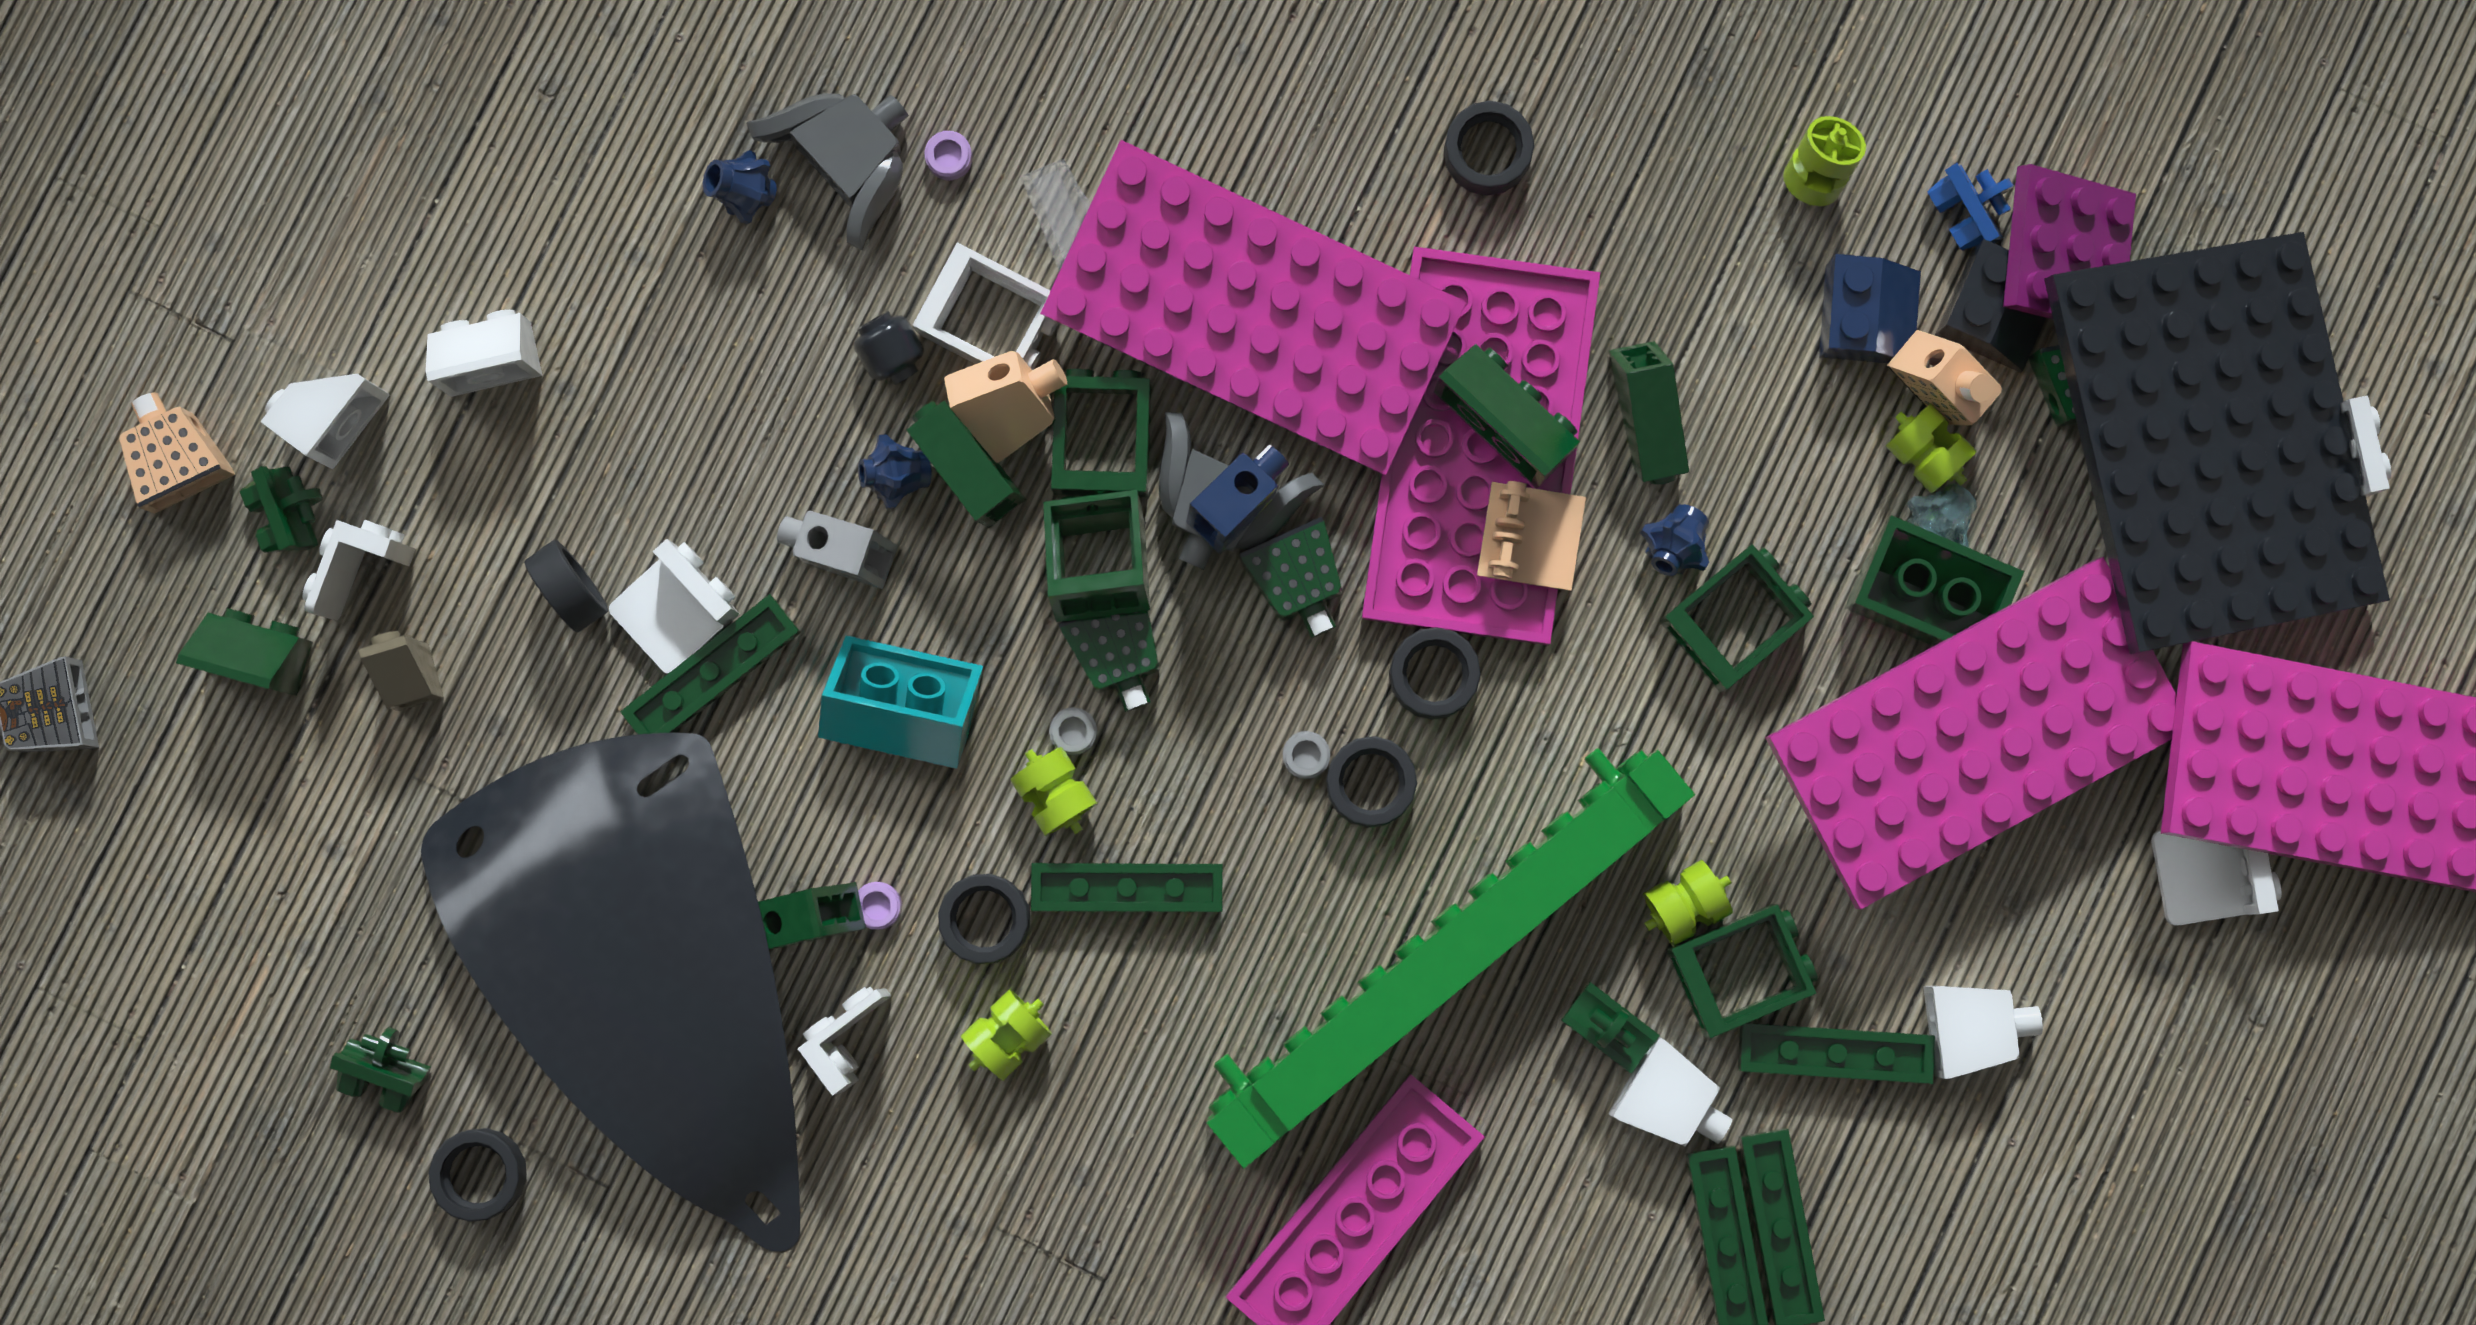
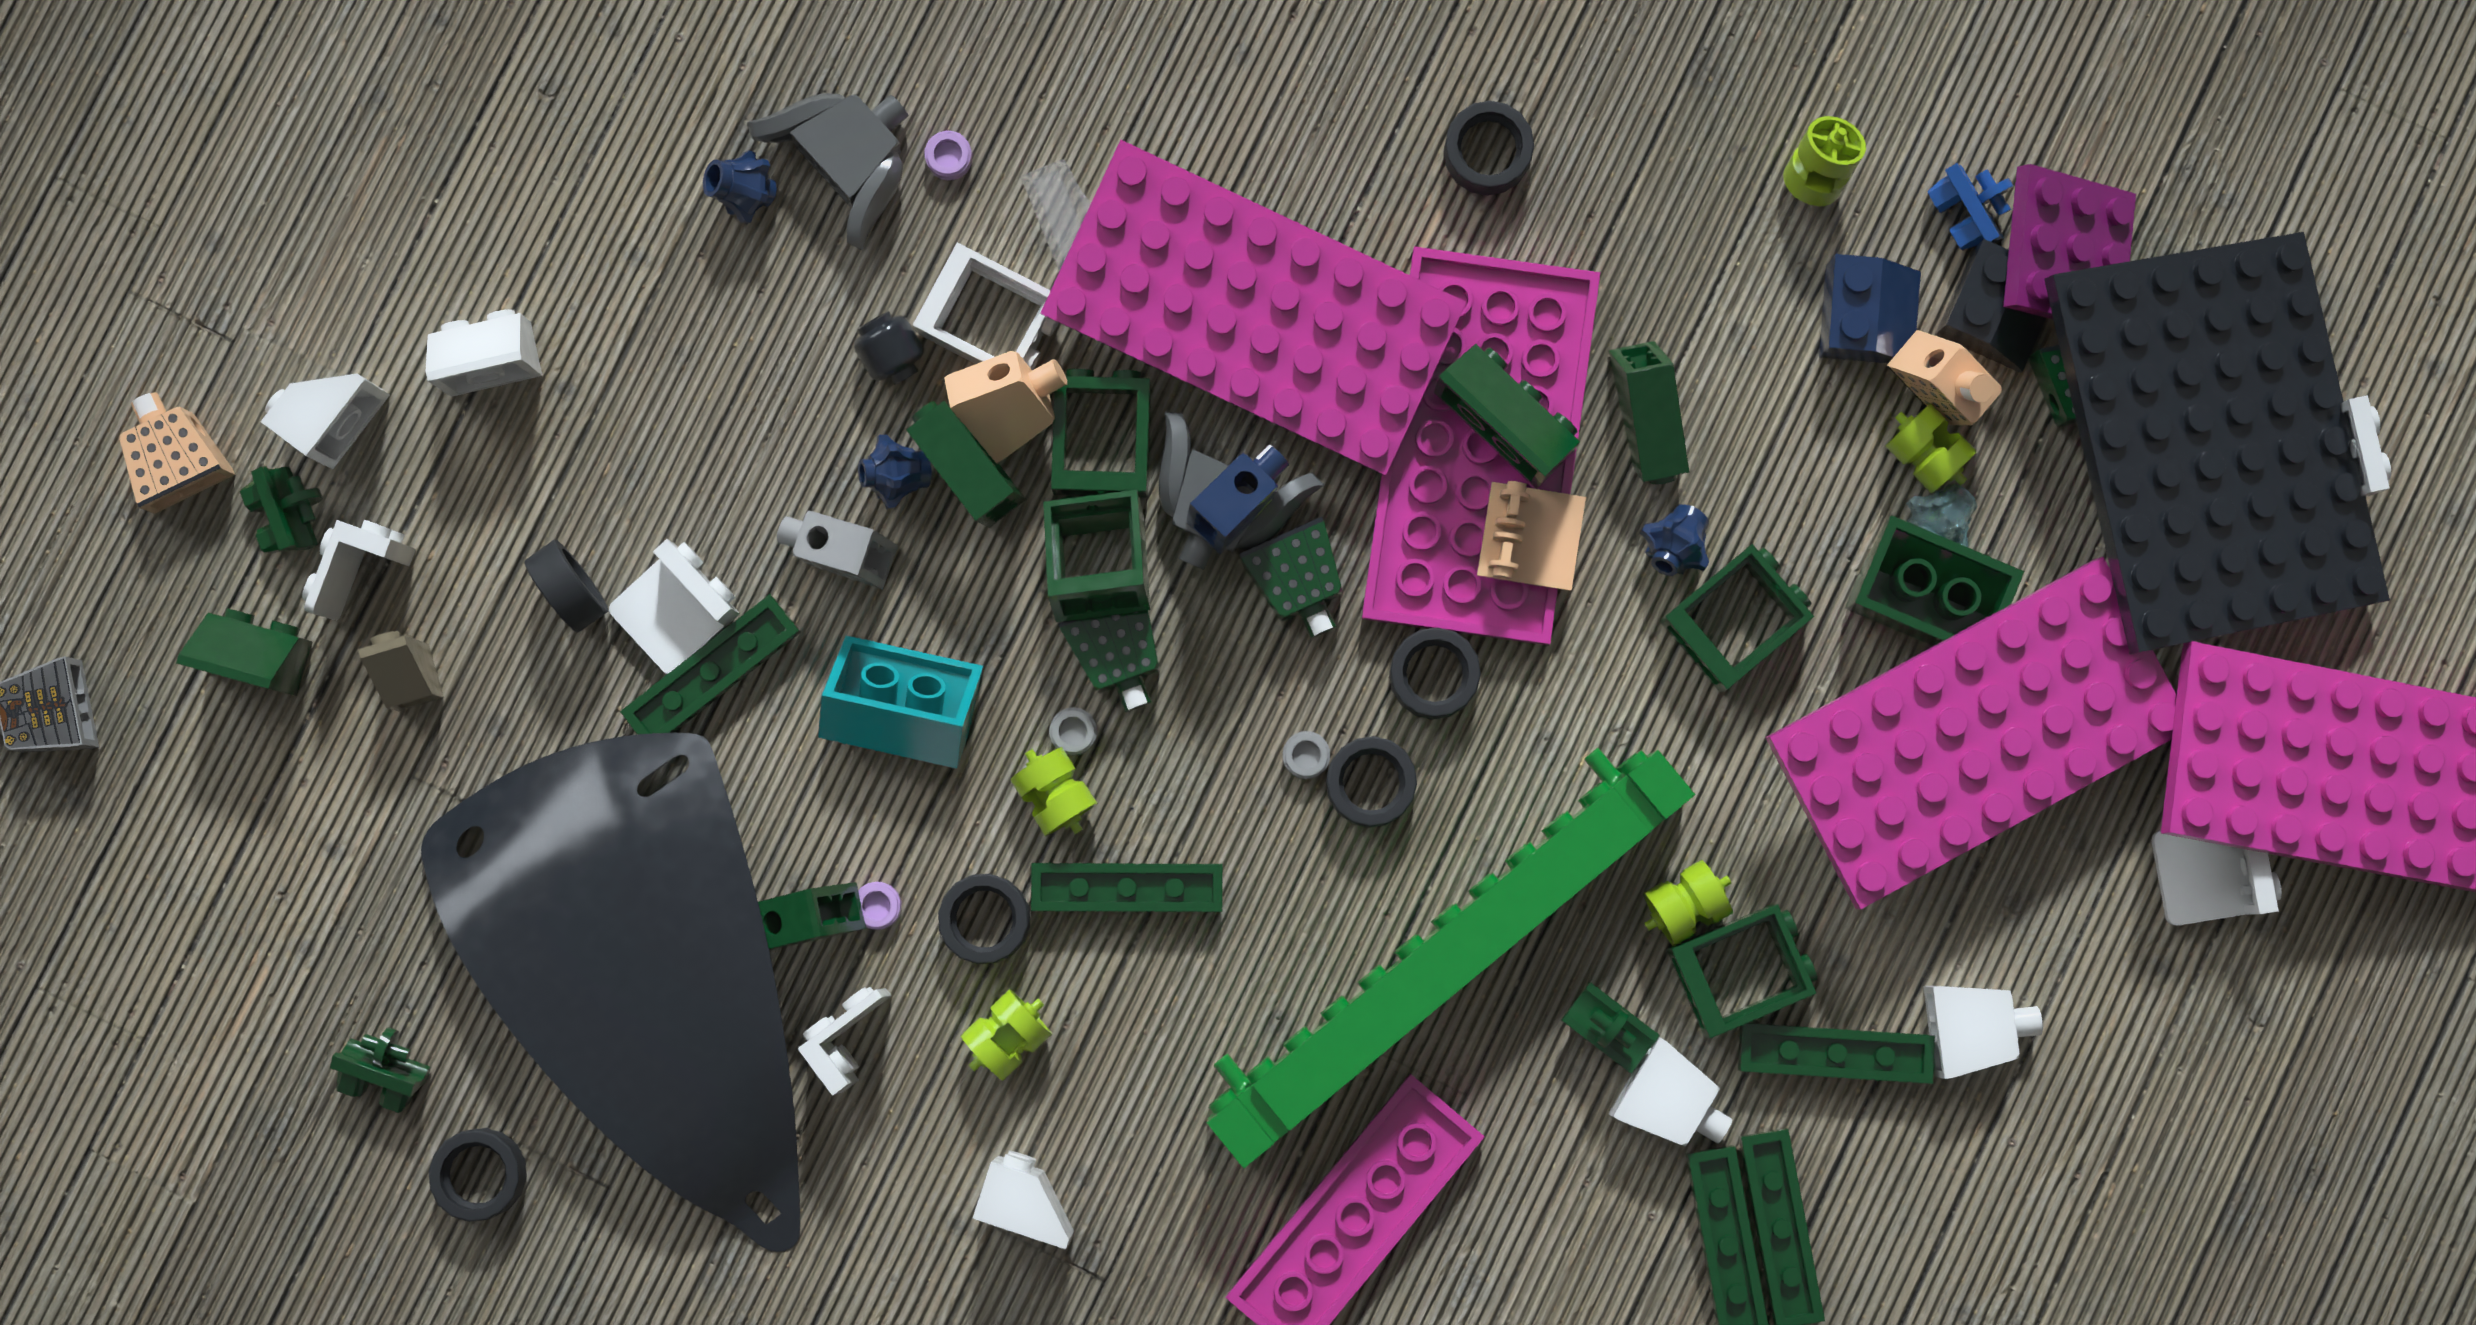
none -> white slope [973,1151,1074,1249]

